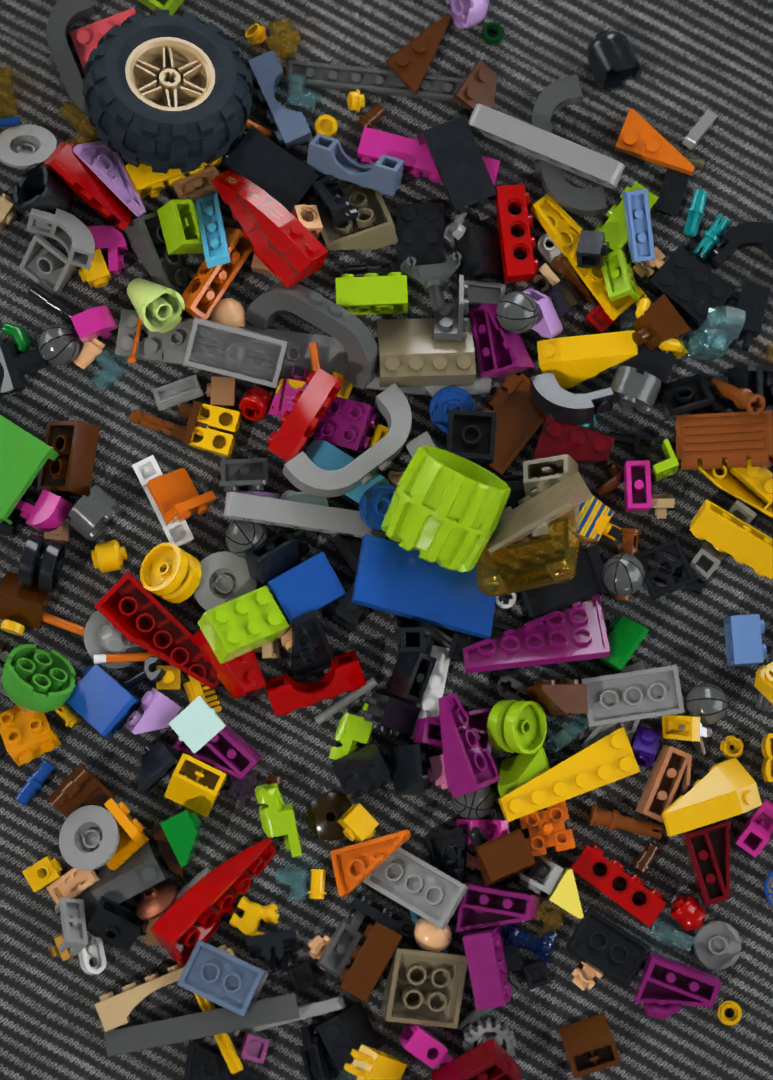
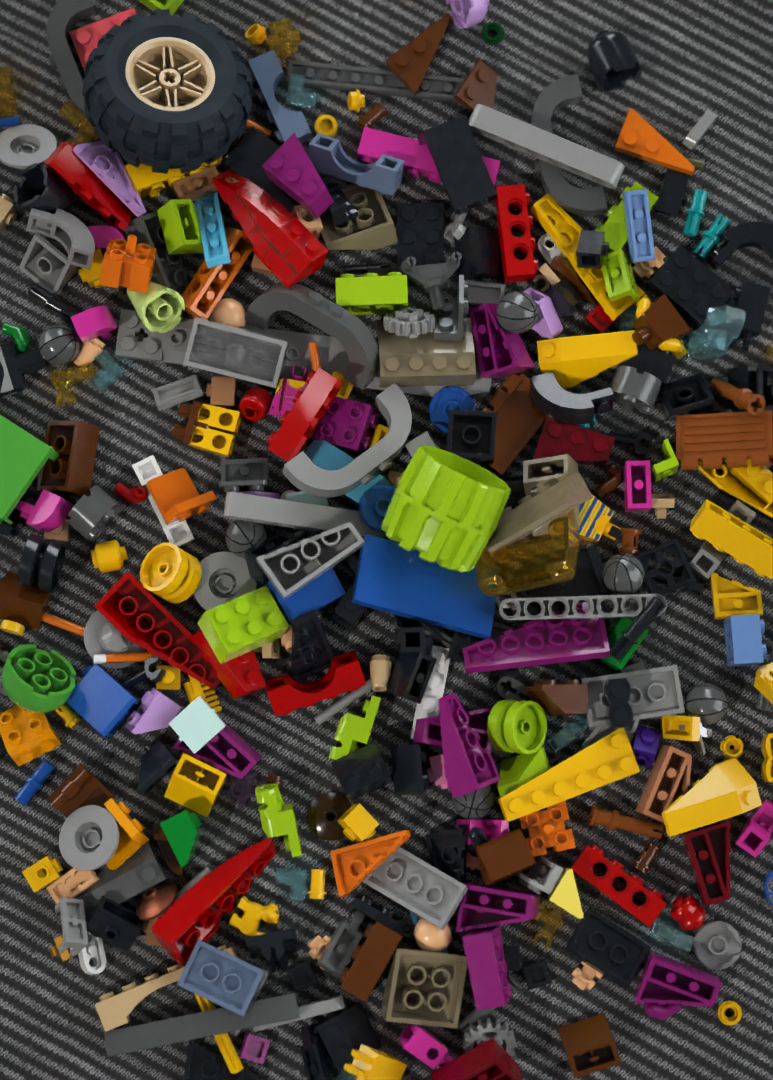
orange hinge [127,317,144,364] -> none
dark orange axle [129,410,175,436] -> none
black hinge [357,692,421,738] -> none
clear blue animal [503,923,558,962] -> none
none -> clear yellow bar [50,363,96,407]
none -> orange brick [99,235,157,294]
none -> red arm [113,482,148,504]
none -> light grey wedge [256,522,365,601]
none -> magenta wedge [262,132,334,218]
none -> tan cone [368,655,392,692]
none -> light grey gear [384,307,435,338]
none -> light grey beam [499,594,667,620]
none -> black brick [603,678,633,729]
none -> black axle [609,596,666,660]
none -> yellow wing [710,573,764,619]

